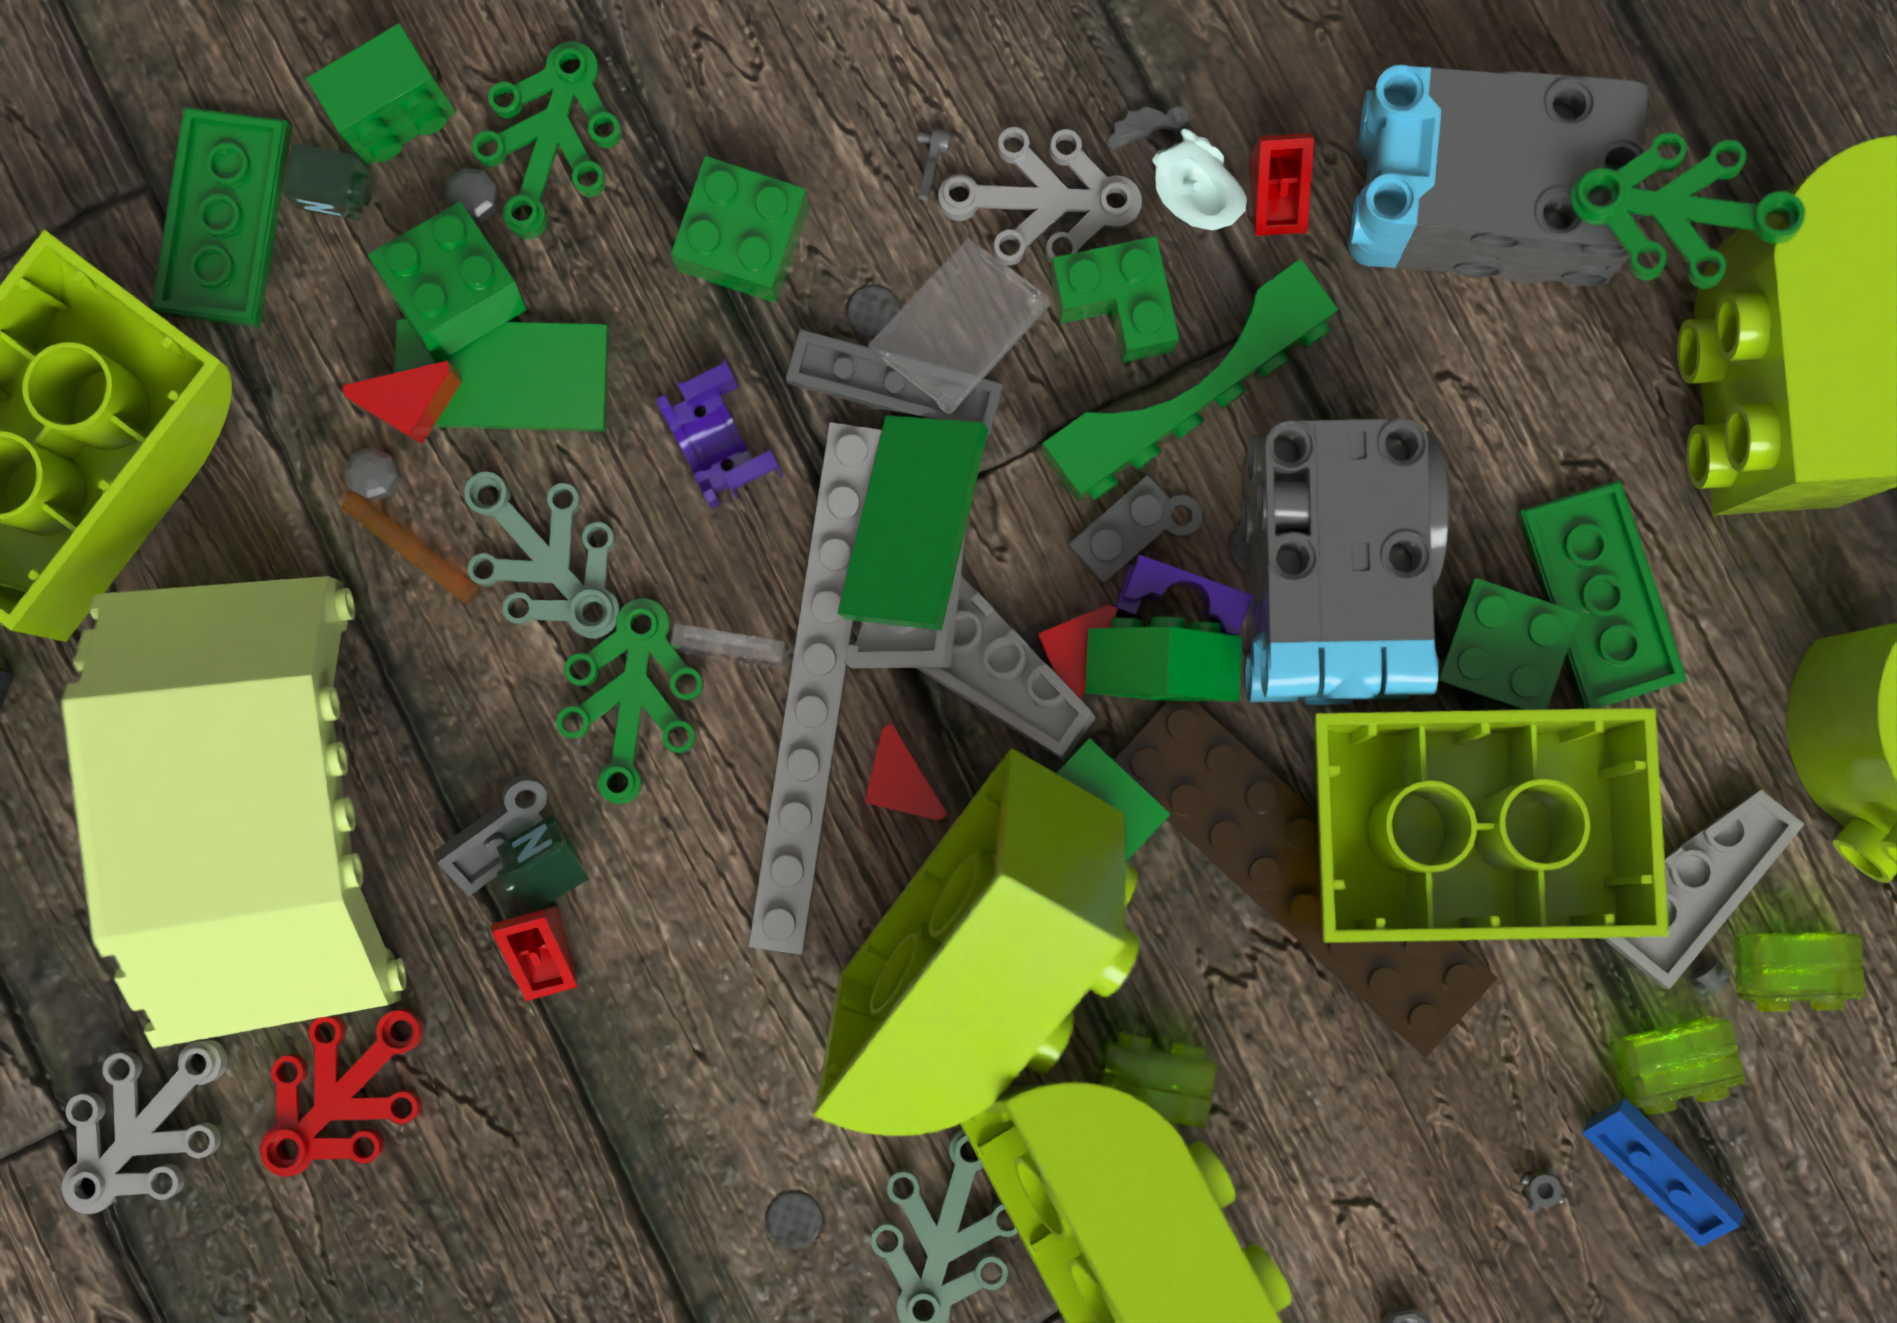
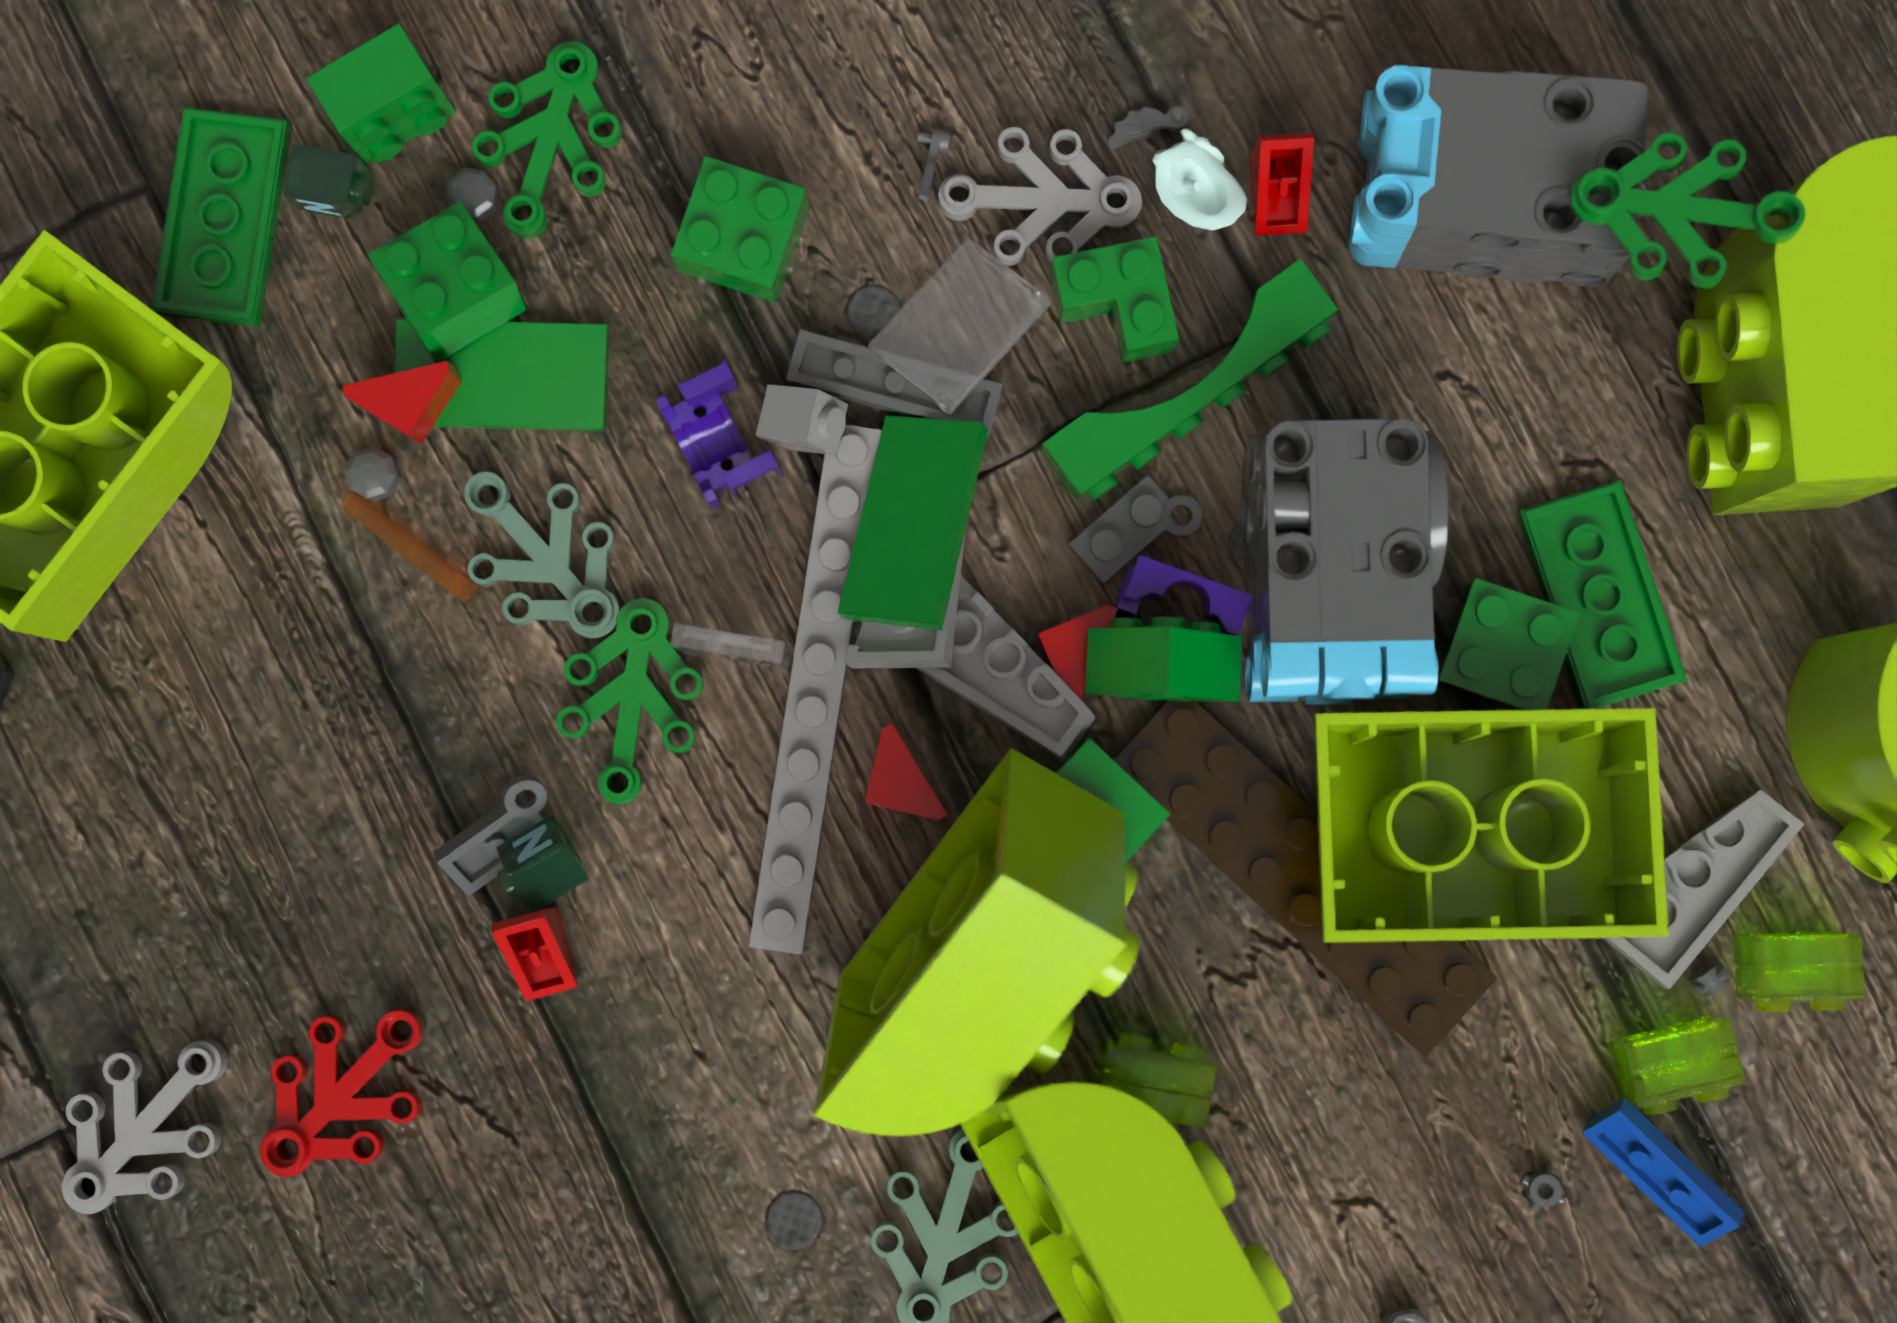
yellowish green windscreen [62,576,407,1048] -> none
none -> light grey brick [756,384,848,455]

